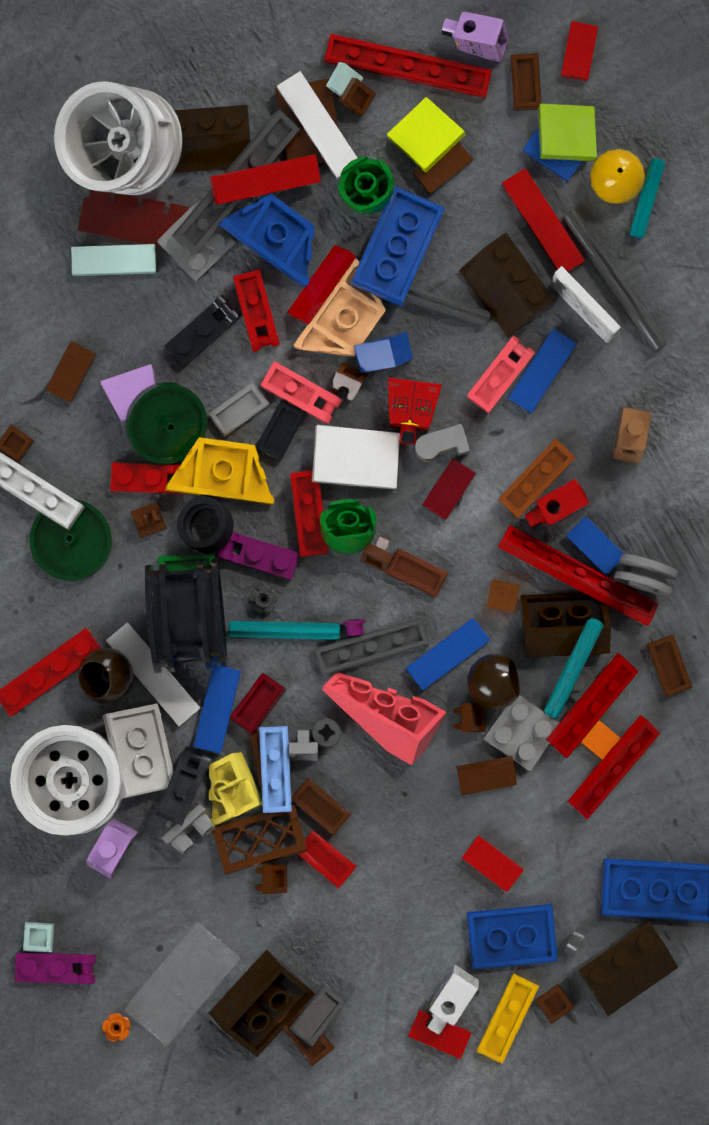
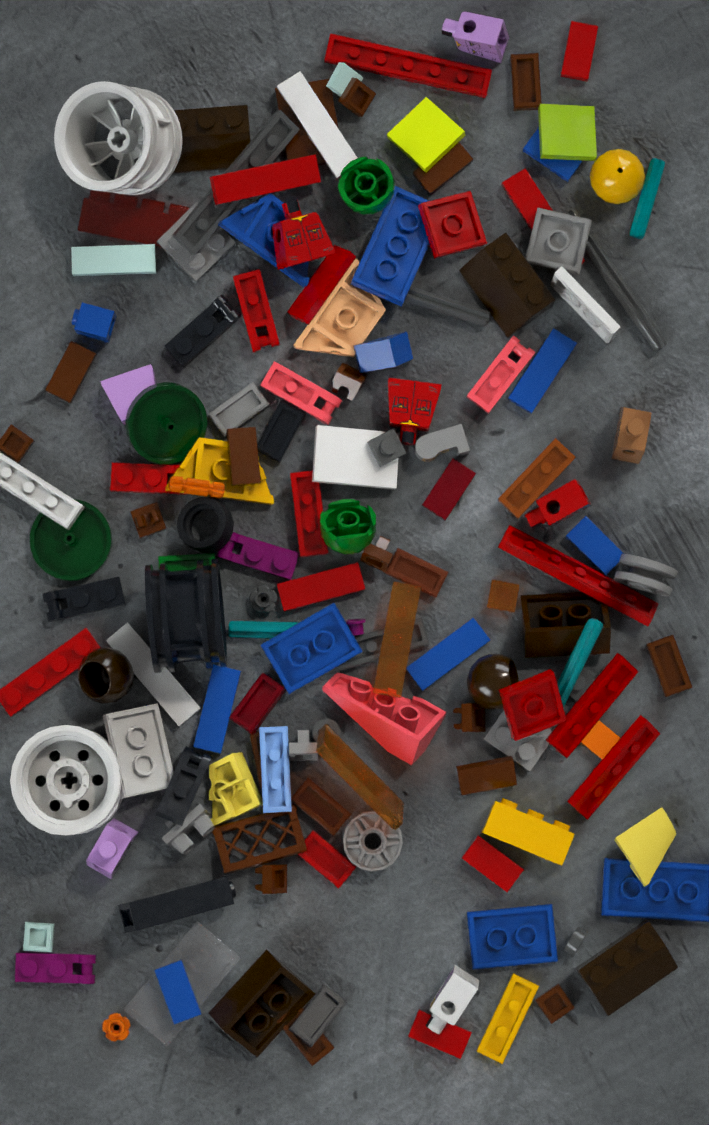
none -> black plate [42,577,126,622]
none -> blue brick [72,302,117,343]
none -> black slope [118,876,236,933]
none -> blue tile [154,960,202,1024]
none -> orange axle [169,476,225,499]
none -> reddish brown tile [226,427,261,486]
none -> blue tile [261,602,363,694]
none -> red torso [272,200,335,270]
none -> red tile [277,562,366,612]
none -> clear orange tile [316,724,404,830]
none -> light grey wheel [343,811,403,871]
none -> dark grey plate [367,428,406,467]
none -> clear orange tile [373,581,421,698]
none -> red tile [418,191,487,259]
none -> yellow brick [481,798,575,866]
none -> red tile [499,669,567,741]
none -> light grey tile [525,208,592,275]
none -> light yellow slope [614,807,676,887]

